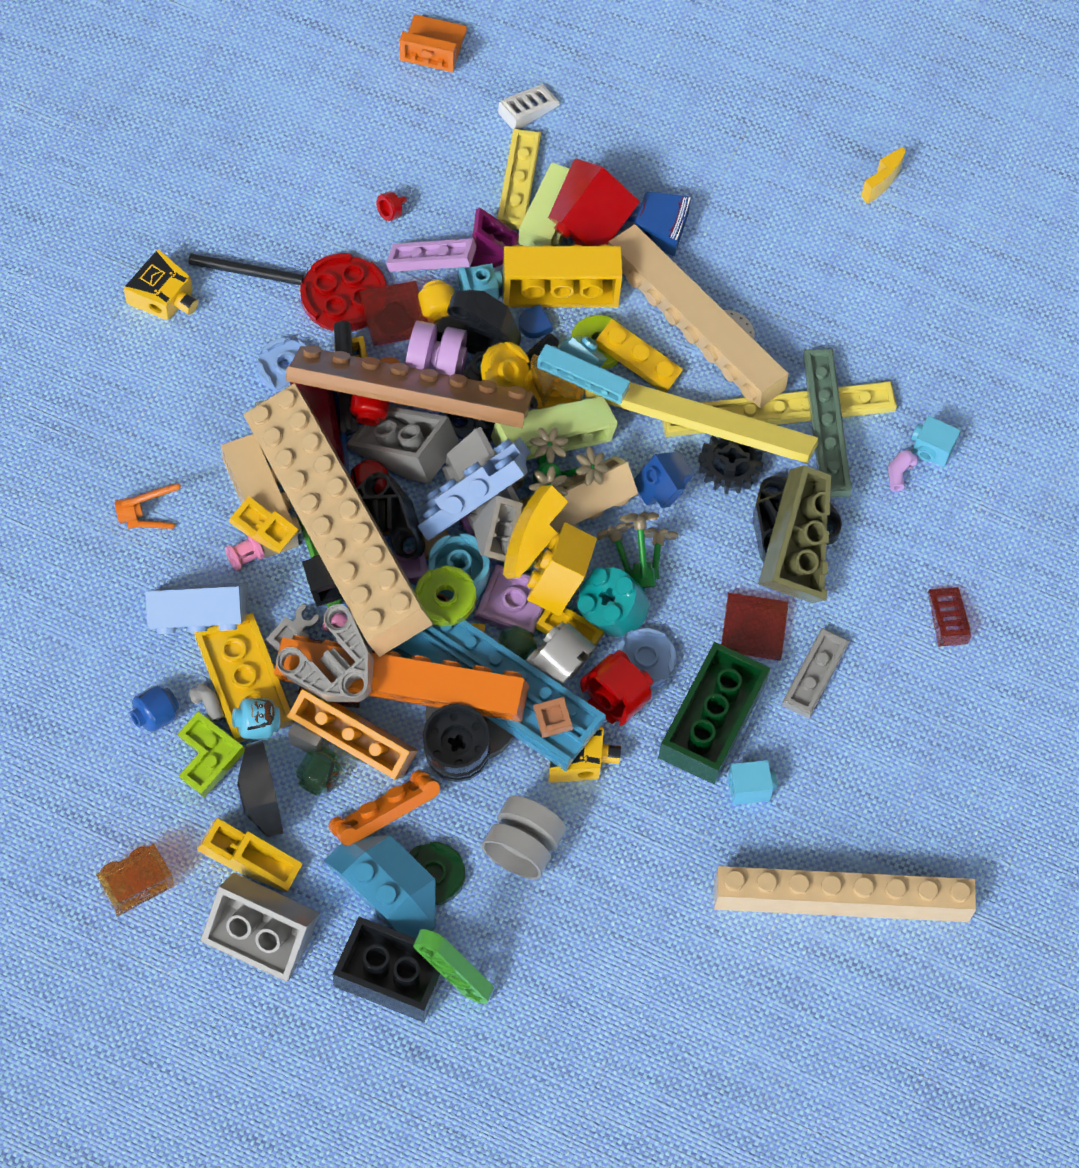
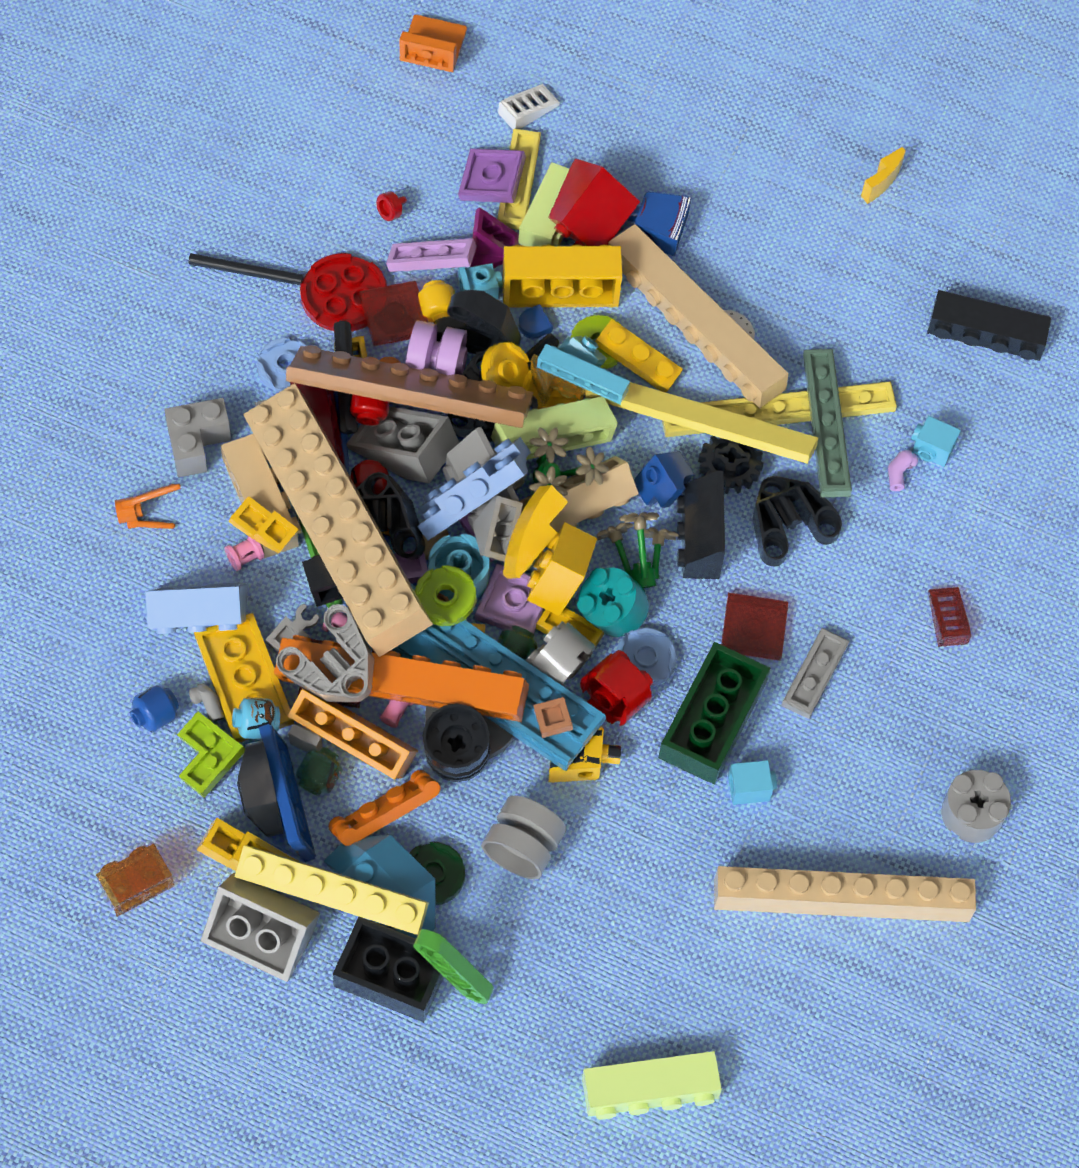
yellow torso [124,249,199,320] -> none
olive wedge [758,465,831,603] -> none
none -> light grey brick [164,398,231,477]
none -> light yellow plate [234,845,429,935]
none -> blue tile [259,724,316,862]
none -> bright pink pin [379,700,412,728]
none -> medium lavender tile [458,148,526,203]
none -> yellowish green brick [582,1051,722,1119]
none -> black slope [676,470,725,579]
none -> black brick [927,290,1052,361]
none -> light grey brick [941,770,1011,843]

